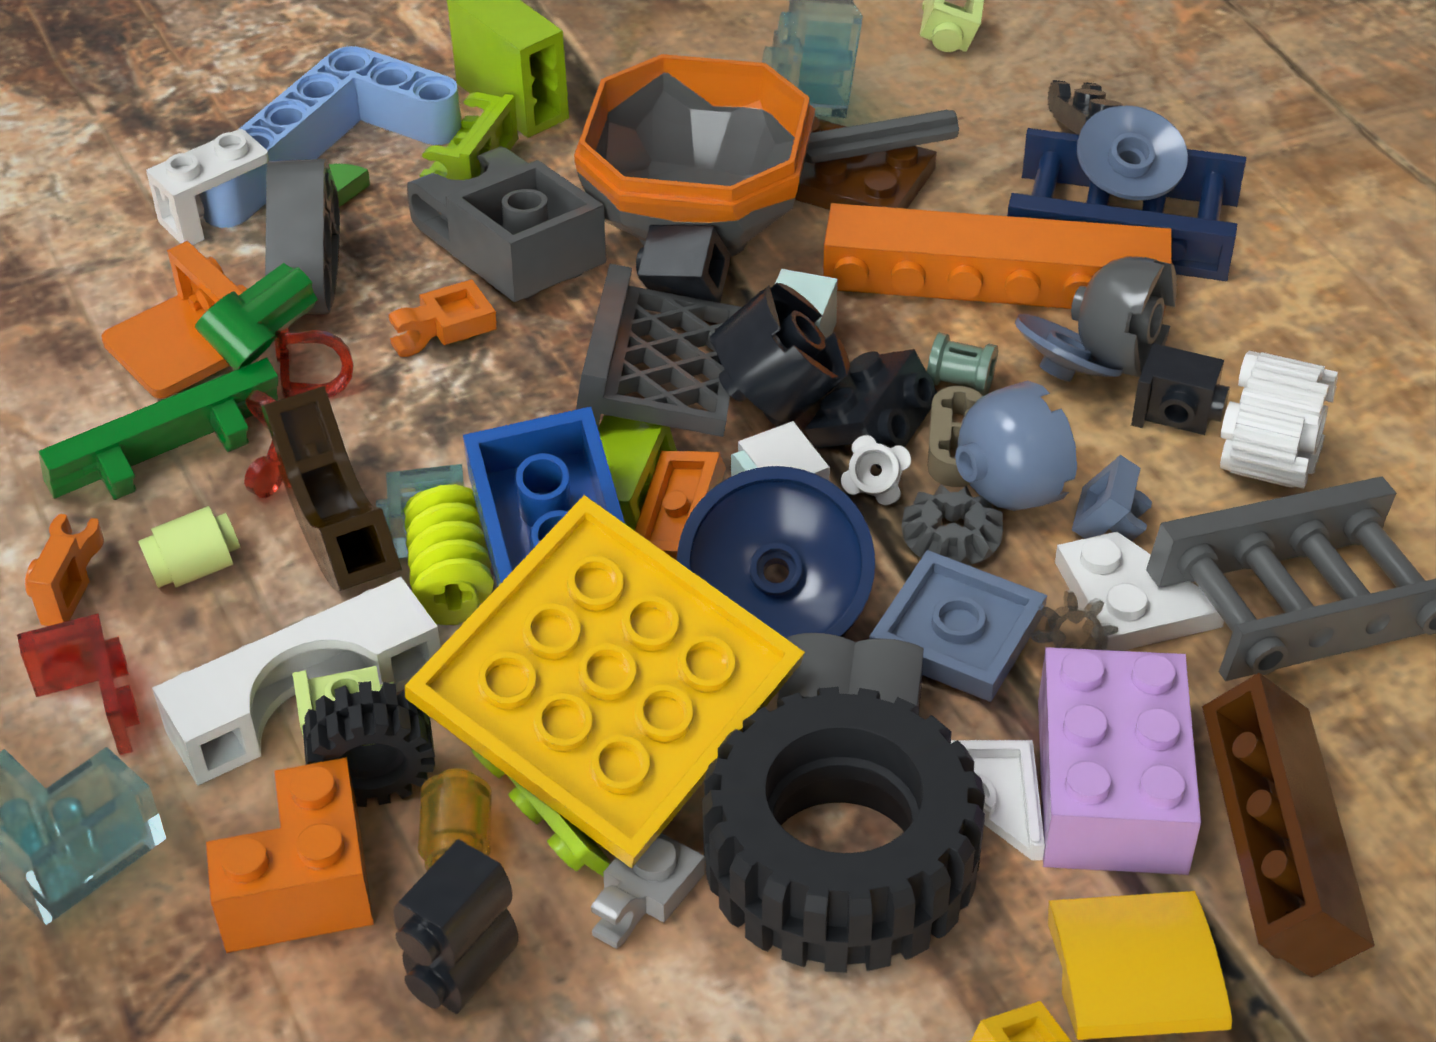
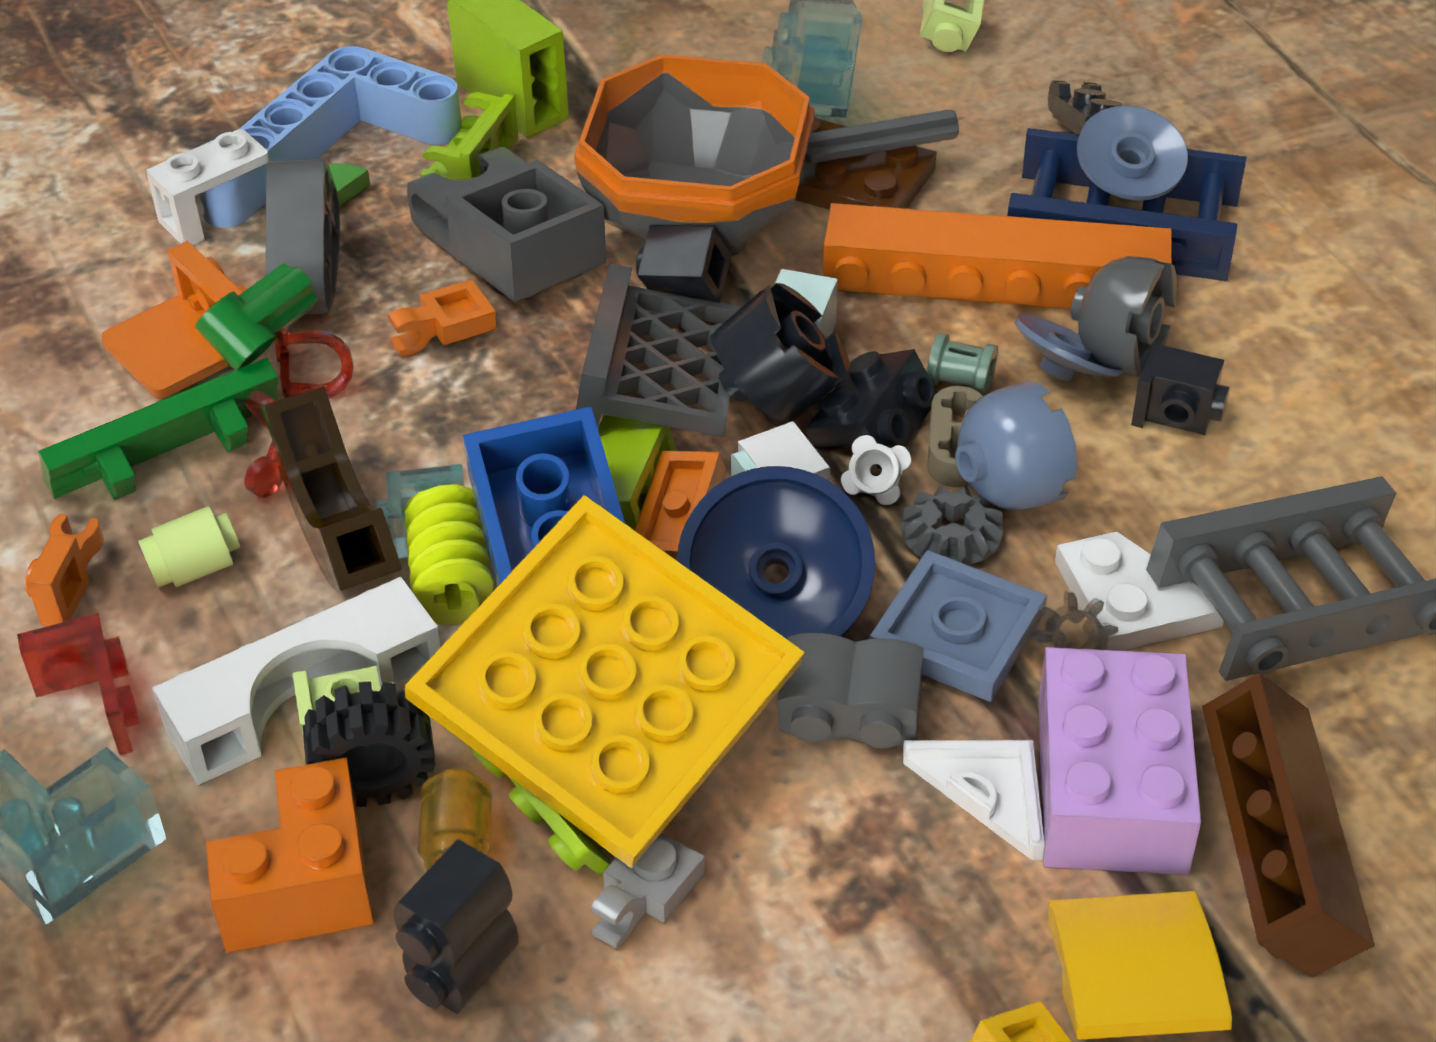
black tyre [702,687,985,973] -> none
sand blue tile [1072,455,1152,541] -> none
white brick [1220,351,1338,489] -> none

